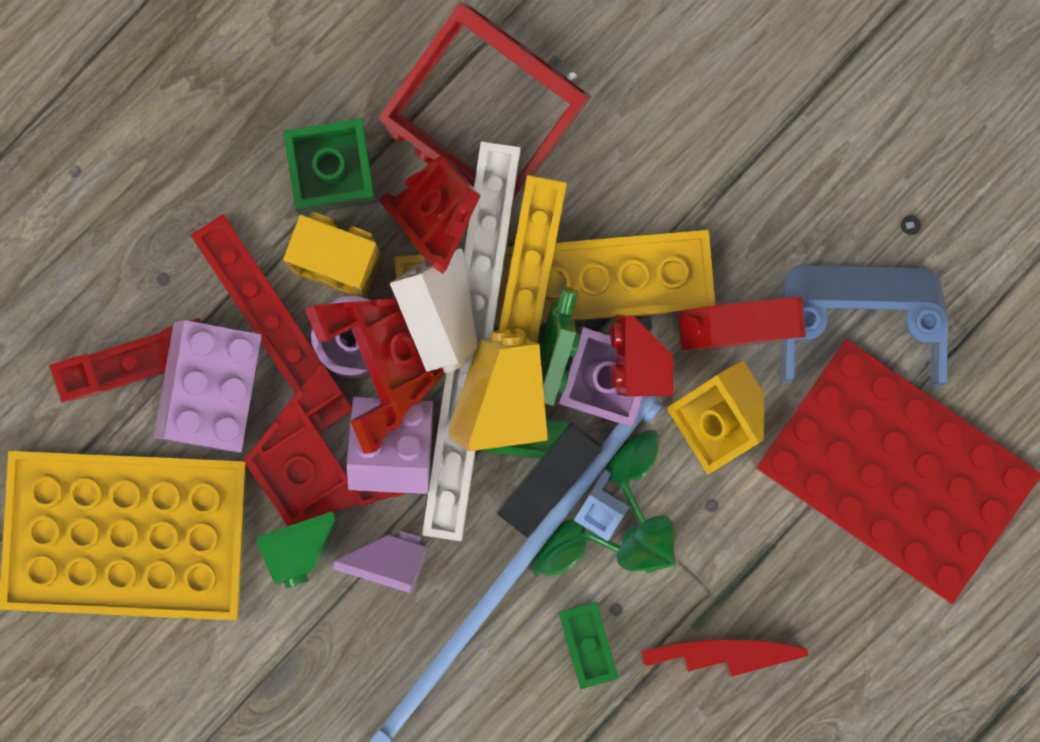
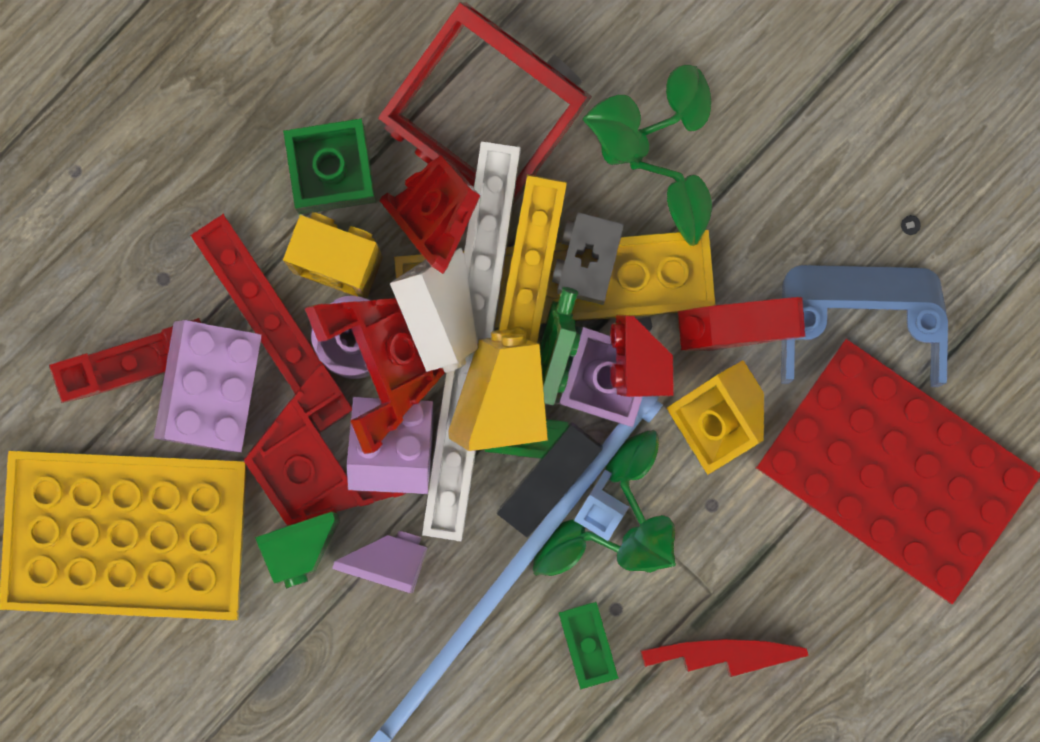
none -> flat silver brick [552,212,624,305]
none -> green plant [582,65,712,246]

